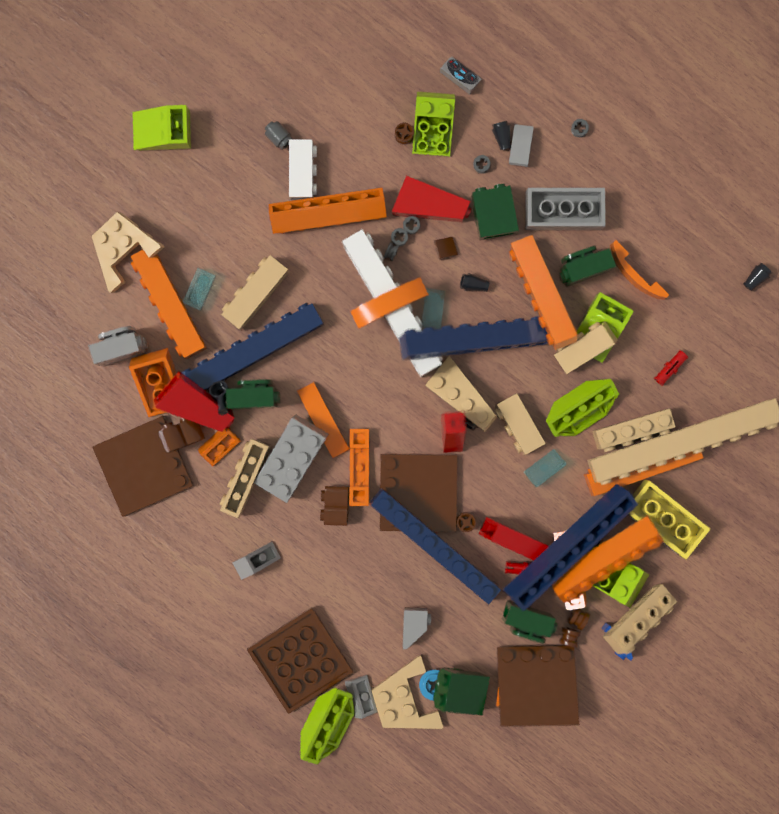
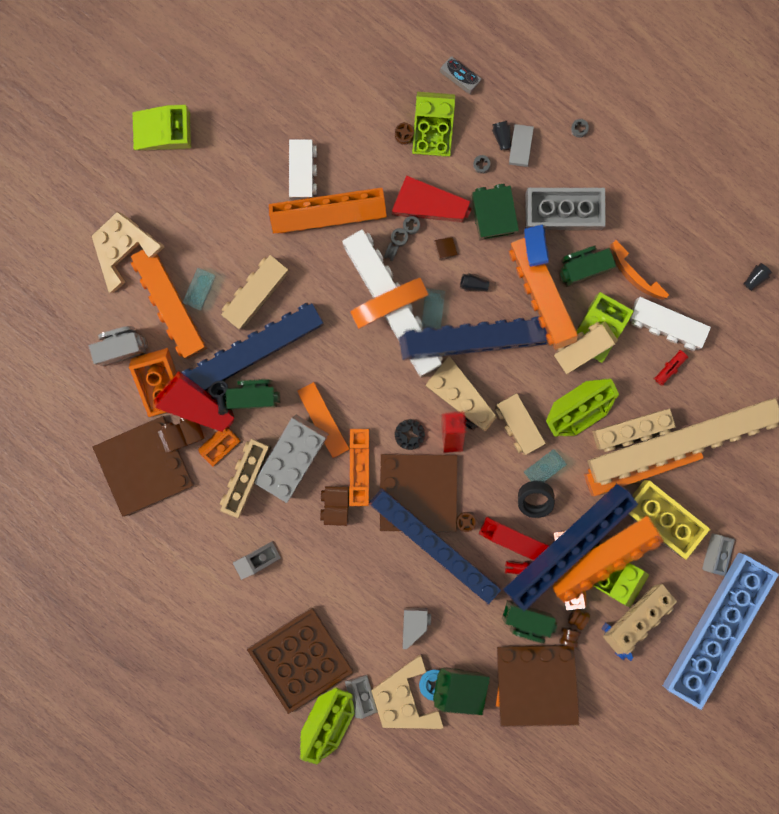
dark grey brick [265,121,293,150] -> none
none -> black gear [395,419,425,450]
none -> black tyre [518,481,555,518]
none -> blue slope [524,224,549,267]
none -> white brick [629,297,711,351]
none -> light blue brick [662,553,779,710]
none -> light grey slope [702,533,735,576]

